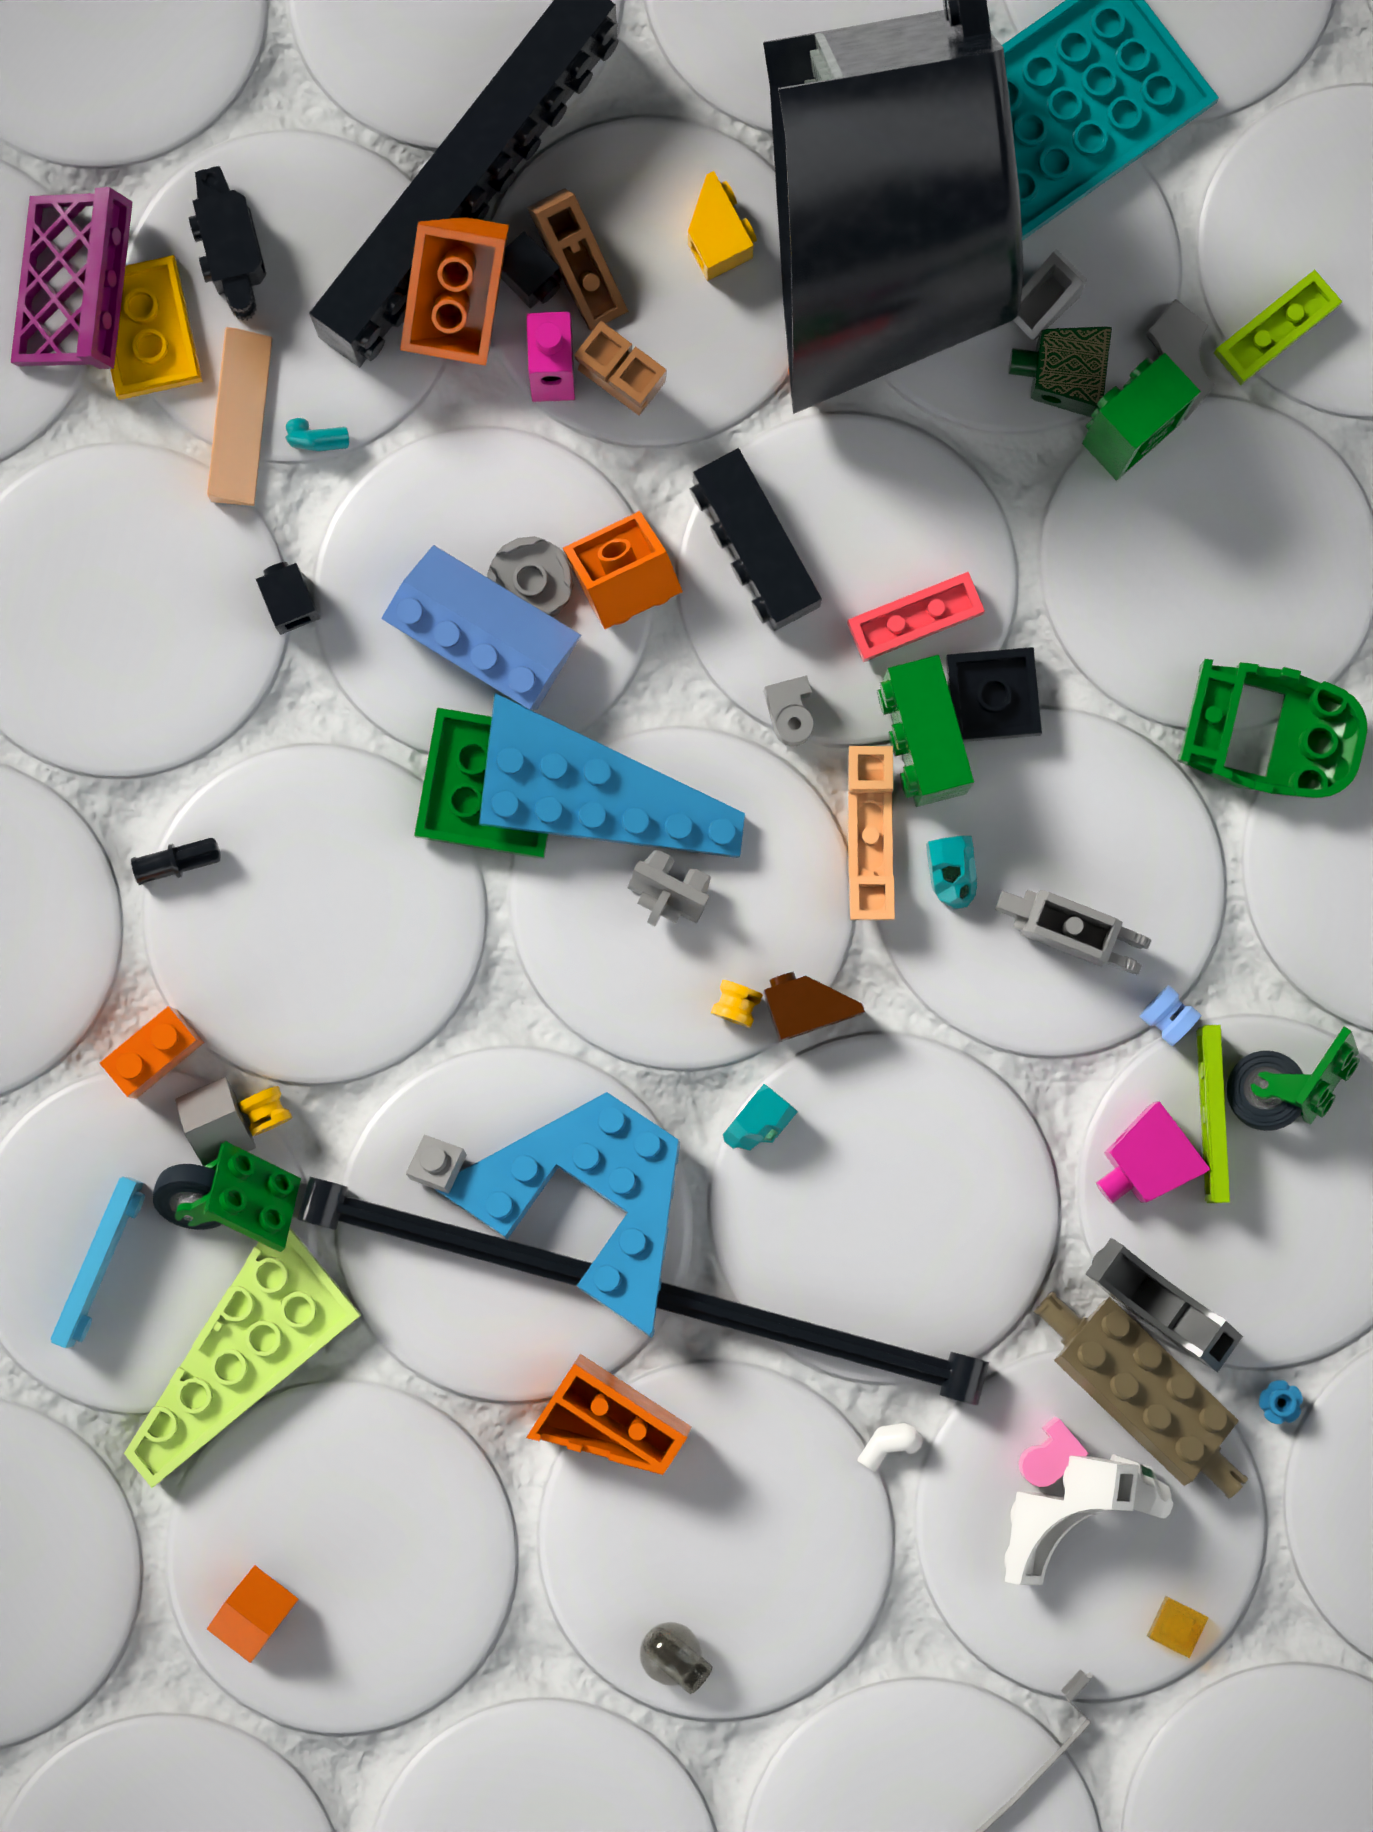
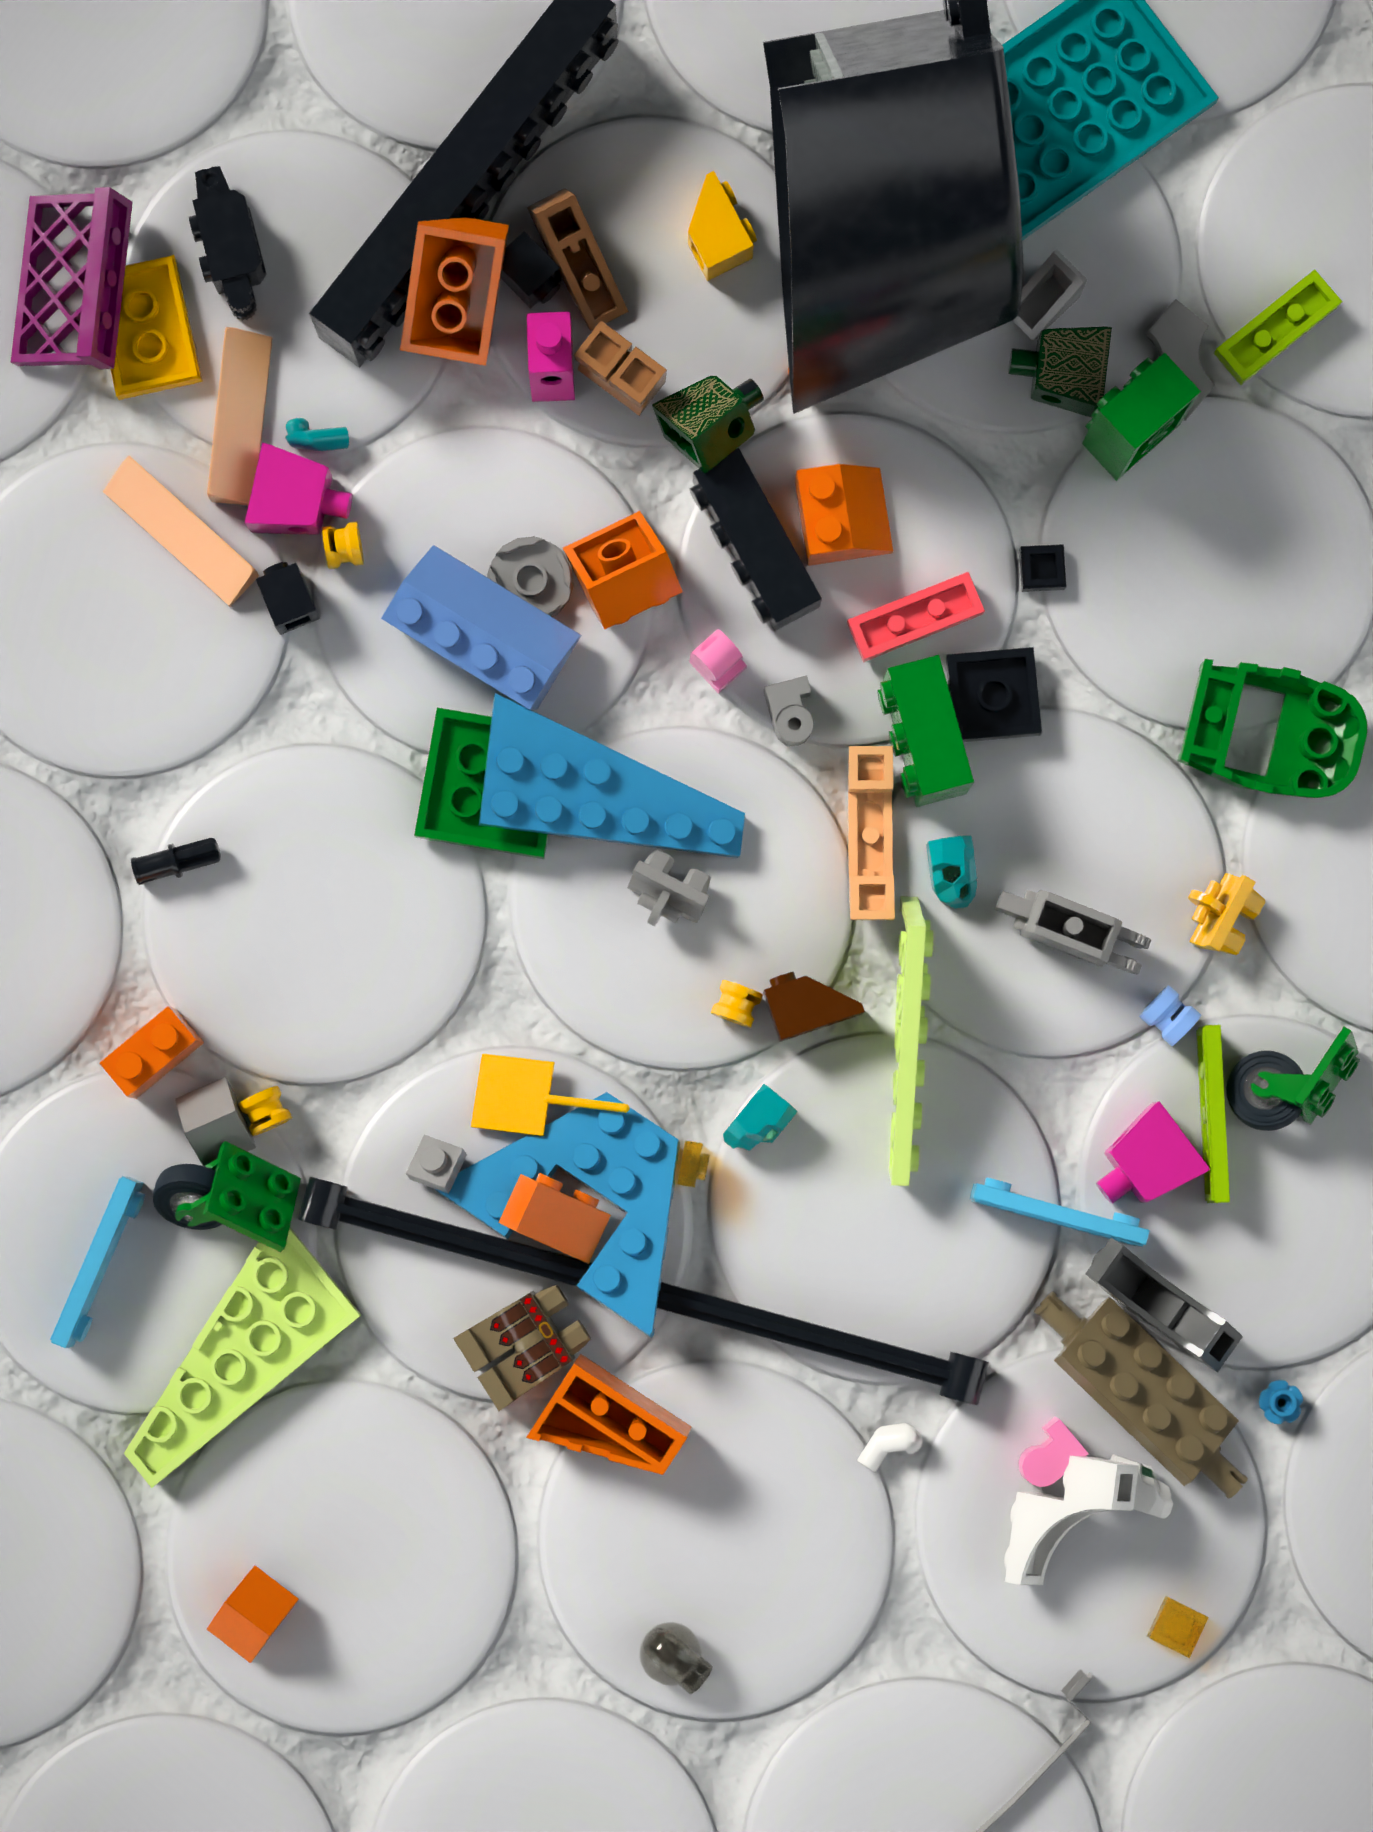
none -> light nougat slope [103,456,259,607]
none -> dark pink torso [245,443,353,535]
none -> yellow wheel [322,521,364,570]
none -> dark tan hips [453,1285,591,1411]
none -> yellow piece [471,1054,630,1136]
none -> orange brick [498,1173,611,1264]
none -> dark green torso [652,376,764,474]
none -> clear yellow plate [677,1140,710,1188]
none -> bright pink leg [689,629,747,693]
none -> orange slope [795,464,893,566]
none -> yellowish green wing [889,896,933,1186]
none -> medium azure plate [969,1177,1150,1247]
none -> black tile [1019,544,1066,592]
none -> yellow hips [1188,873,1266,955]

